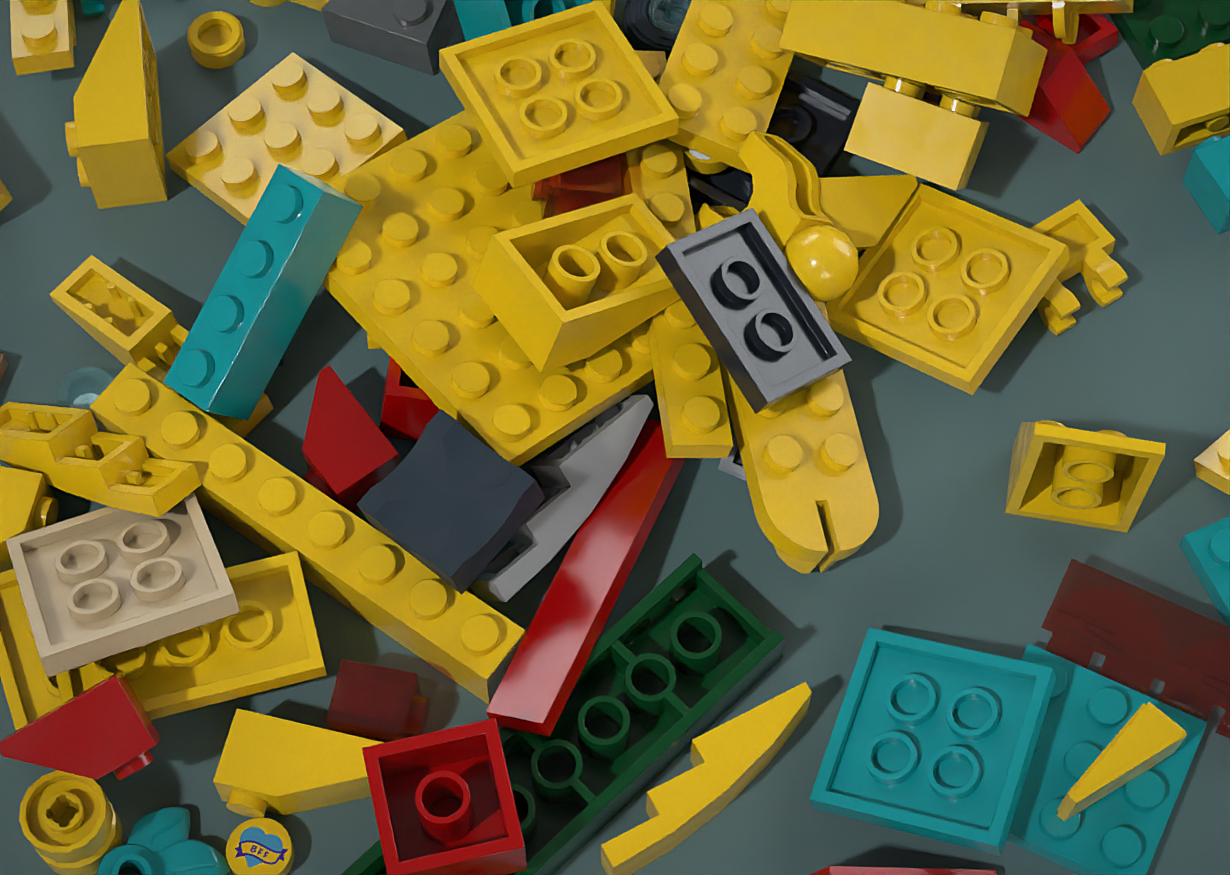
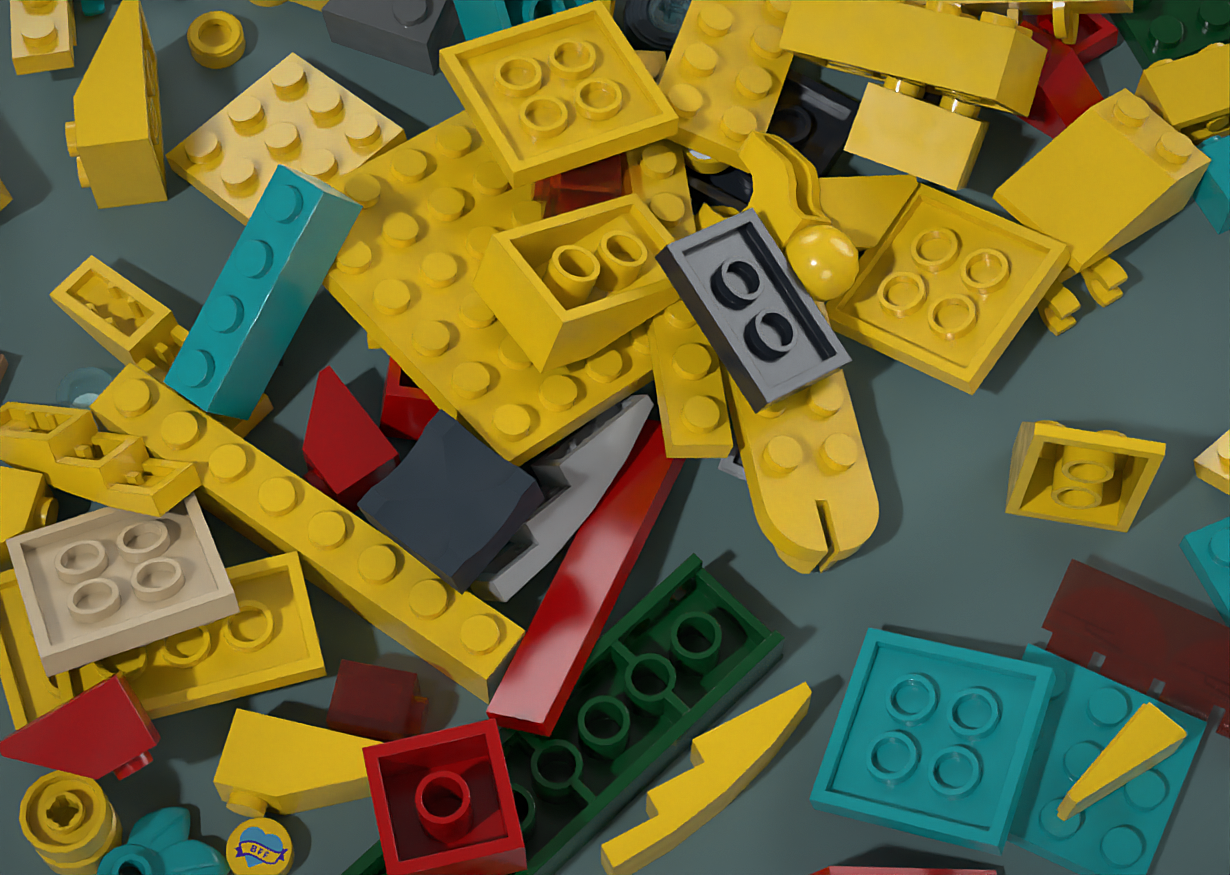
none -> yellow slope [992,88,1212,273]

